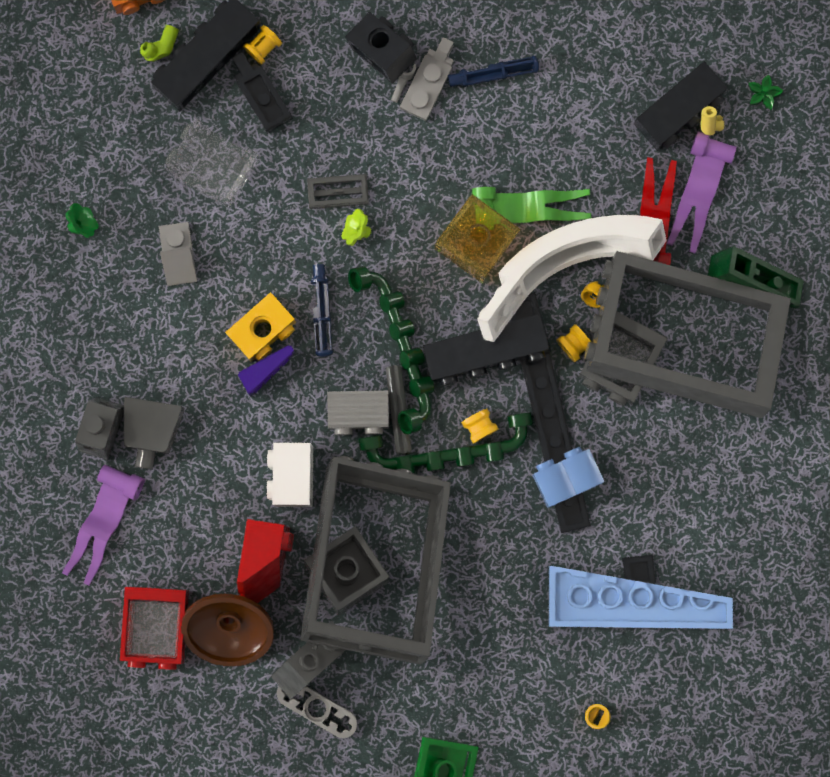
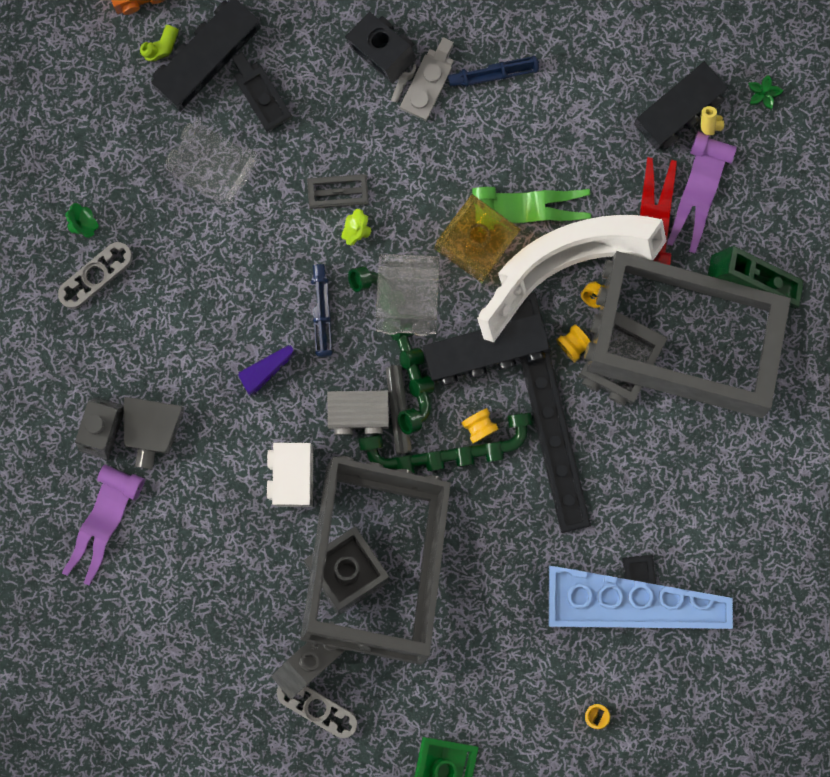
window [120,587,189,670] -> none
light grey slope [159,222,197,286] -> none
reddish brown dish [181,593,274,666] -> none
yellow brick [225,292,296,362] -> none
red wedge [237,519,294,603] -> none
yellow bush [243,25,282,65] -> none
medium blue brick [532,447,604,508] -> none
none -> light grey beam [58,242,133,309]
none -> clear panel [376,254,439,336]

